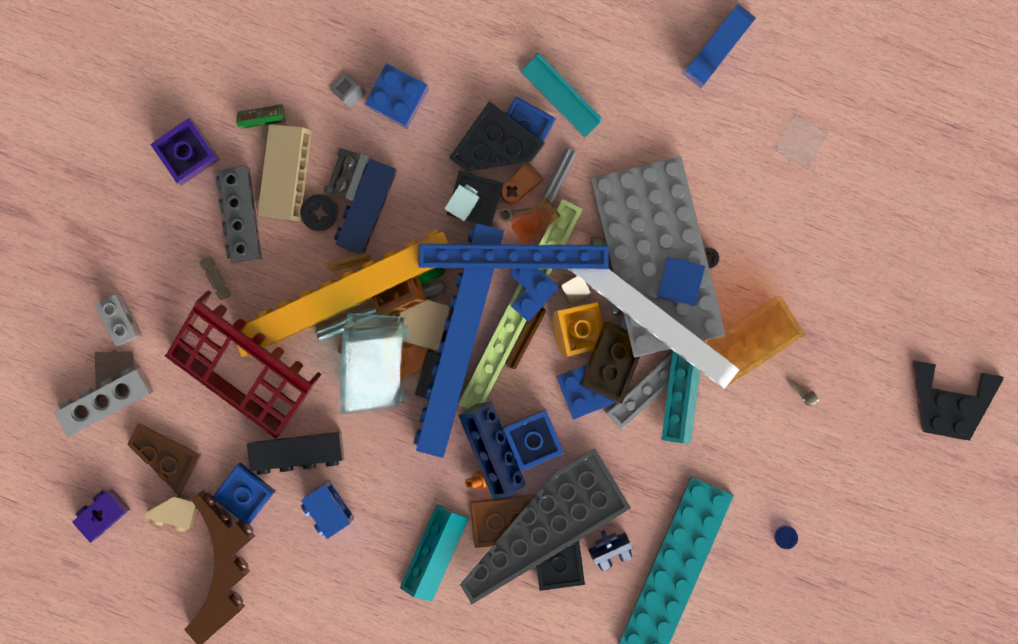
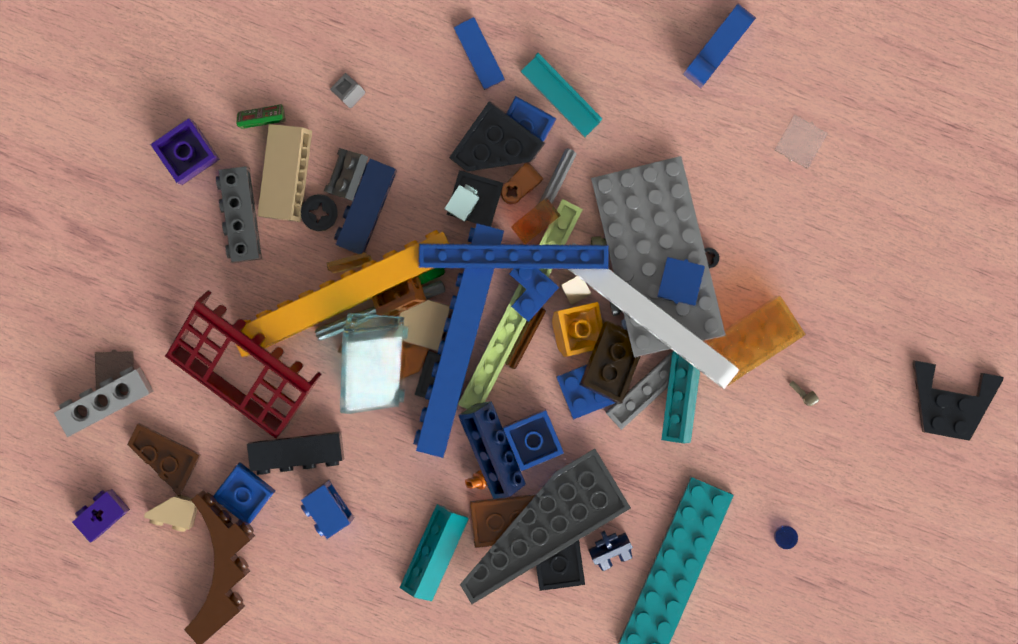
light grey brick [95,294,142,346] -> none
dark tan axle [200,257,231,300] -> none
blue brick [365,63,429,129] -> none
dark tan hand [500,208,533,222] -> none
none -> blue tile [454,17,505,90]

